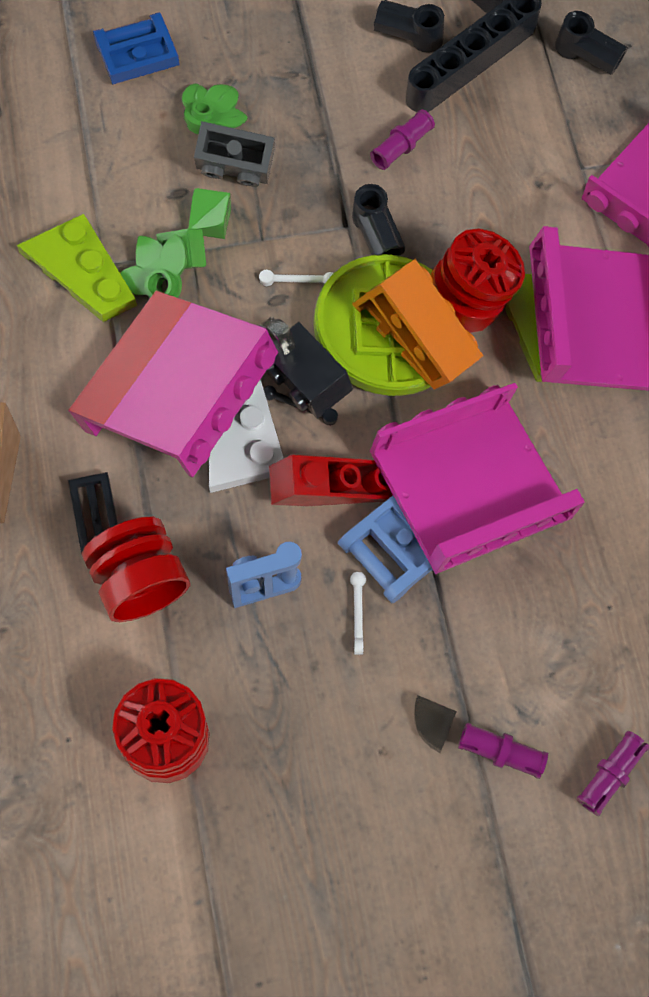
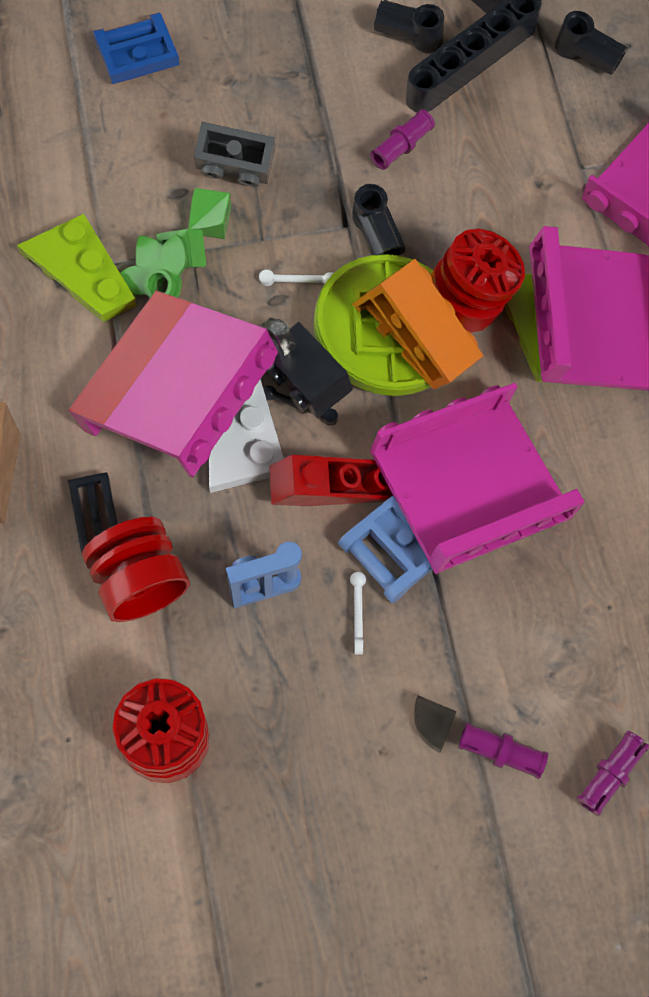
bright green plate [182,83,248,134] -> none

